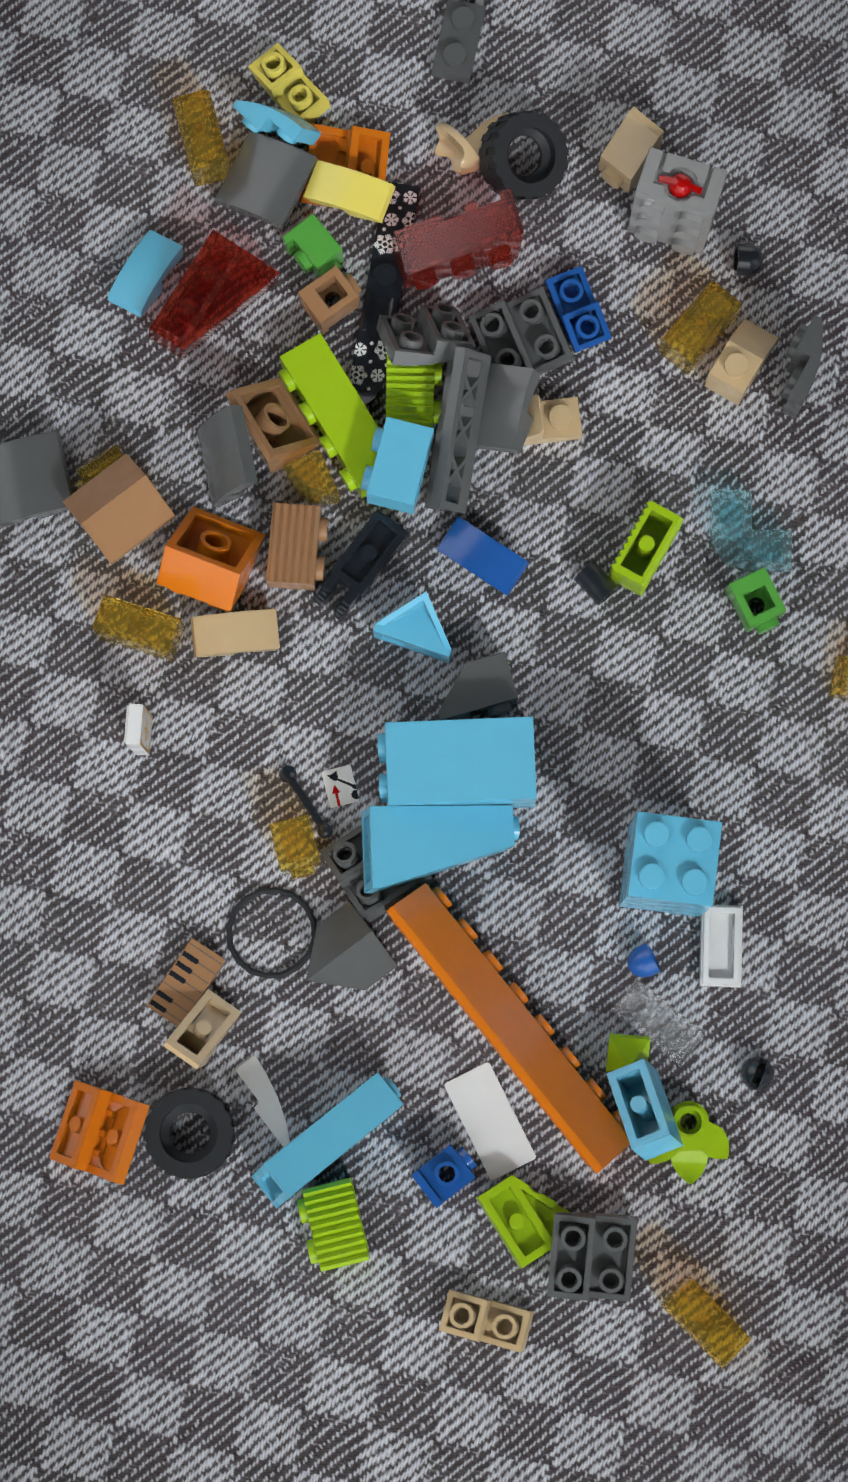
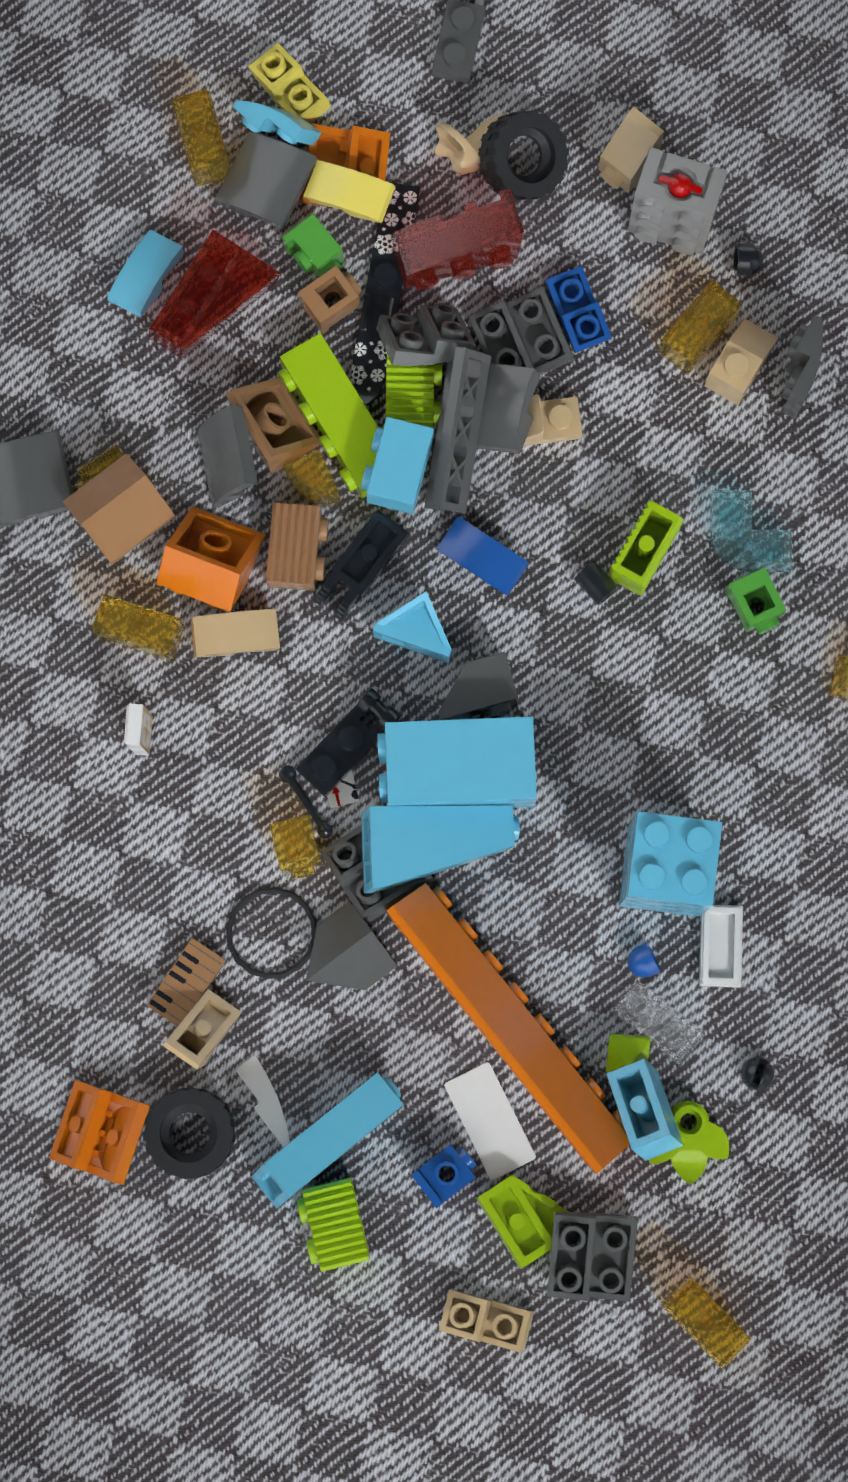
none -> black plate [295,688,402,798]

